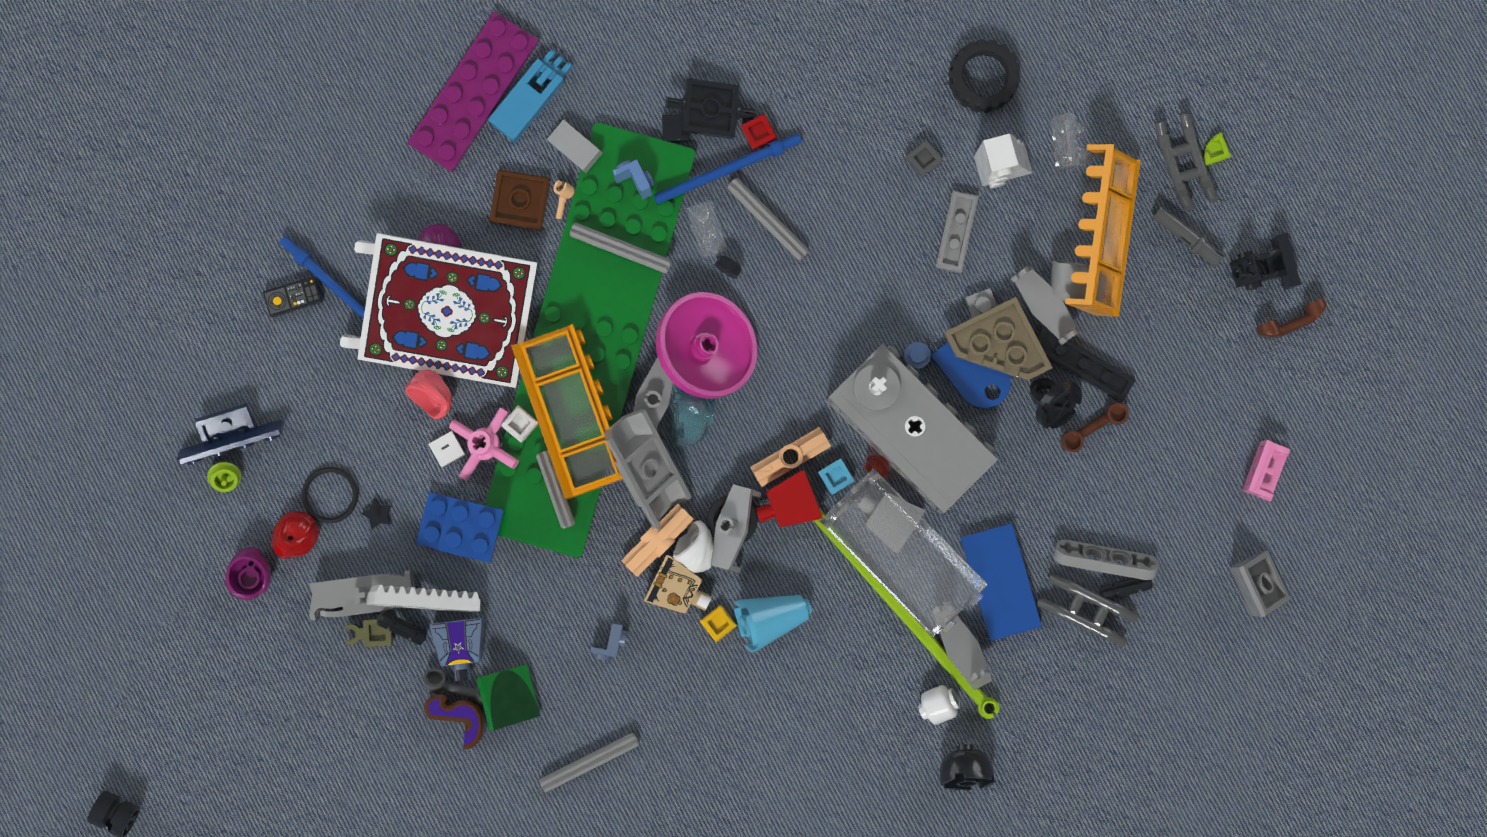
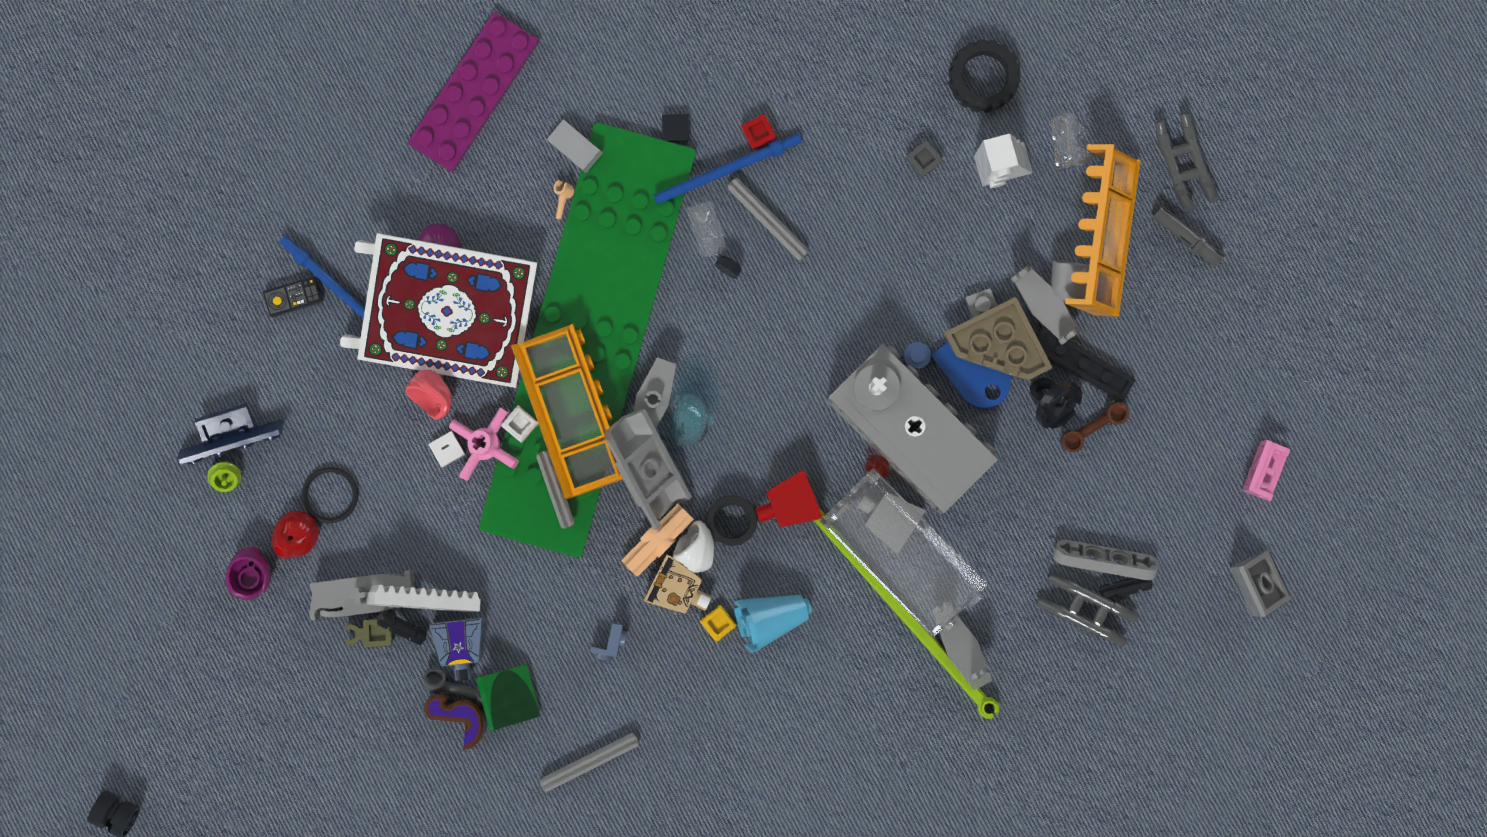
black piece [361,498,392,530] -> none
blue bracket [416,492,504,563] -> none
dark azure hinge [488,49,573,144] -> none
reddish brown tile [489,170,551,231] -> none
light grey axle [570,223,671,273] -> none
medium blue bracket [613,160,654,200] -> none
dark pink dish [656,292,757,399] -> none
black plate [665,78,755,139] -> none
light grey piece [711,484,762,573] -> none
light nougat piece [750,427,831,487] -> none
medium azure plate [818,458,854,495] -> none
white head [918,685,960,725] -> none
light grey tile [935,190,979,274] -> none
black cylinder [940,744,995,790] -> none
blue tile [960,523,1042,641] -> none
lime tile [1203,132,1231,166] -> none
black tile [1230,233,1301,291] -> none
copper bar [1256,297,1327,337] -> none

